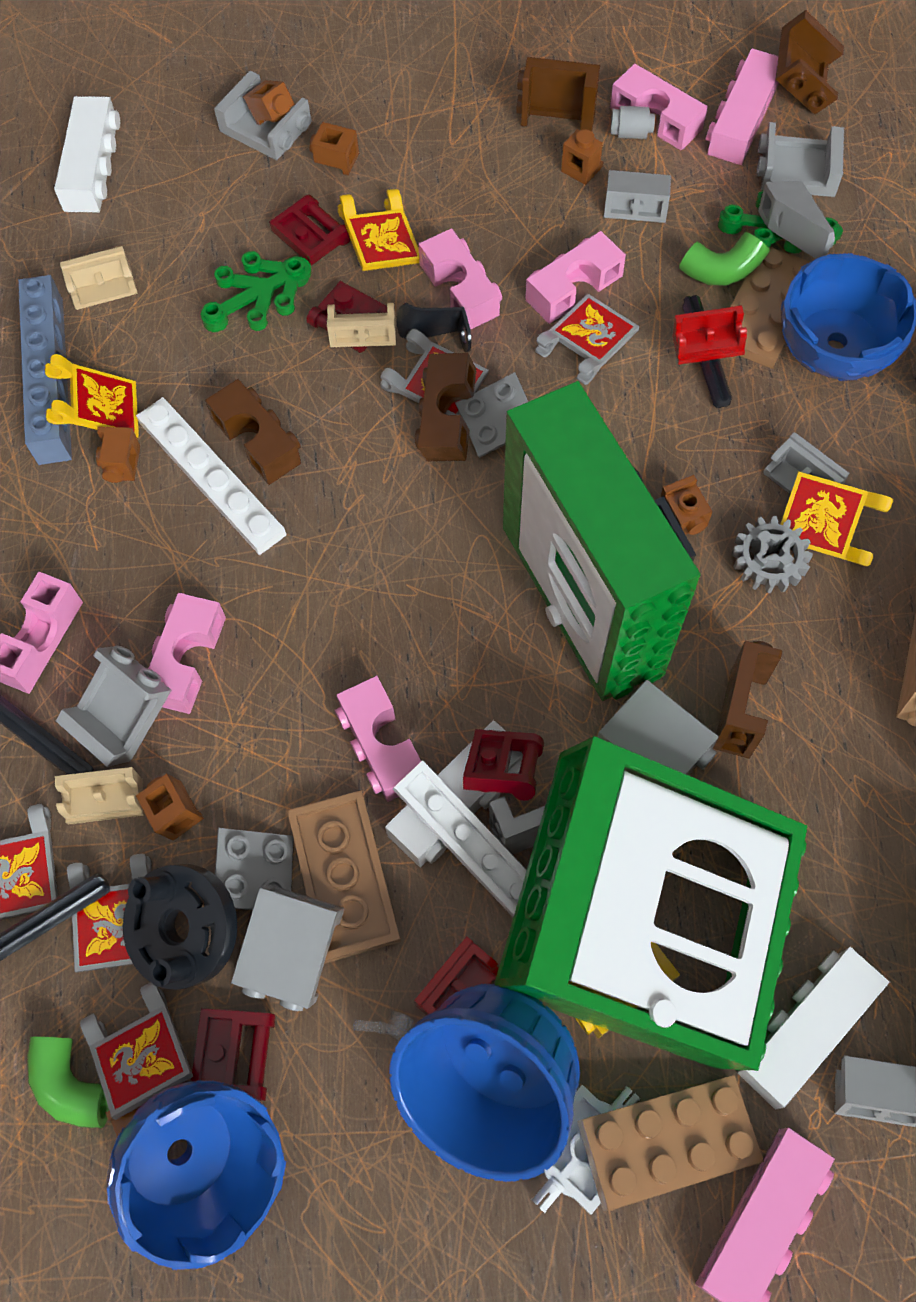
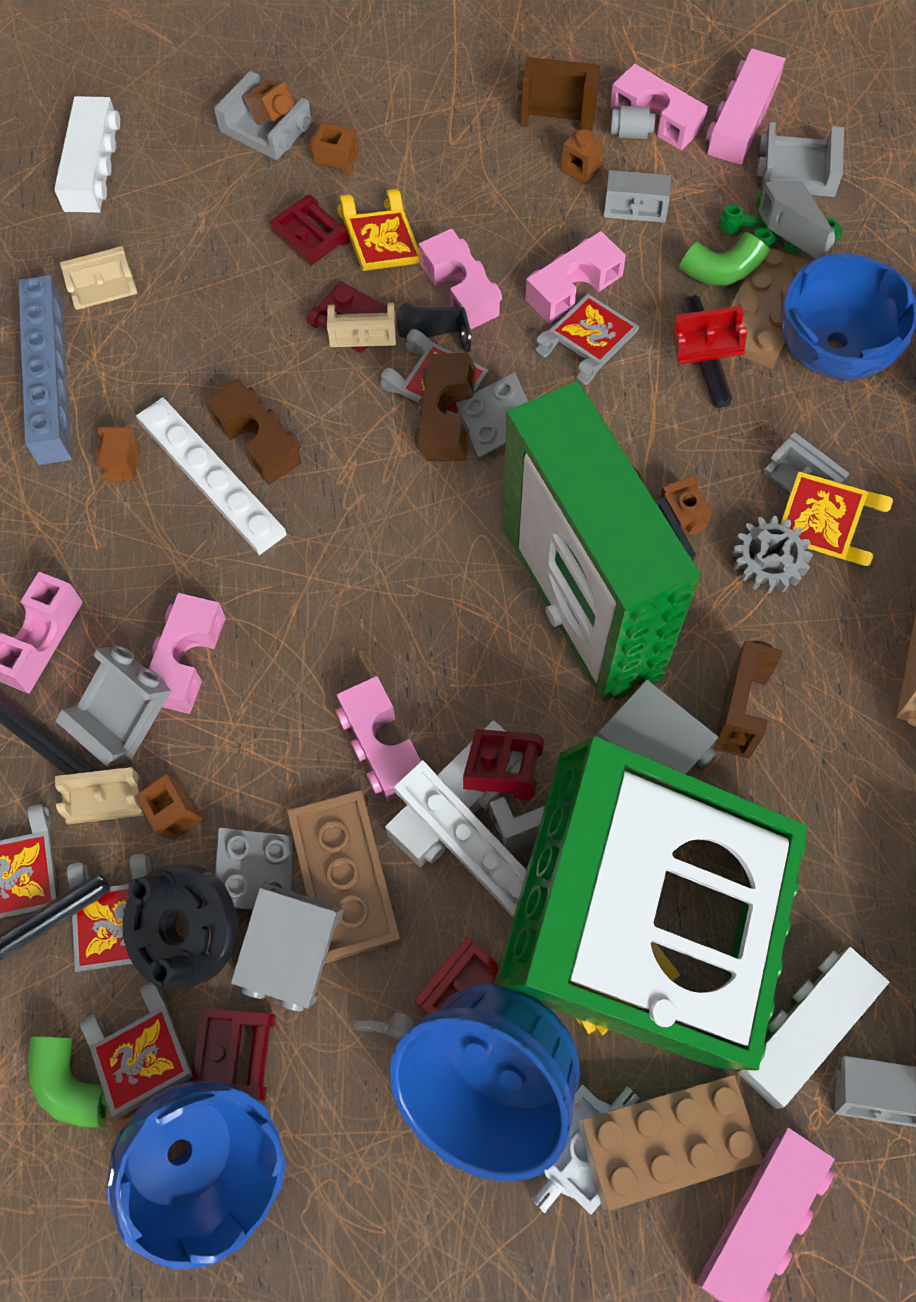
flag [45,354,139,438] -> none
green plant [201,251,312,332] -> none
reddish brown panel [776,10,844,115] -> none

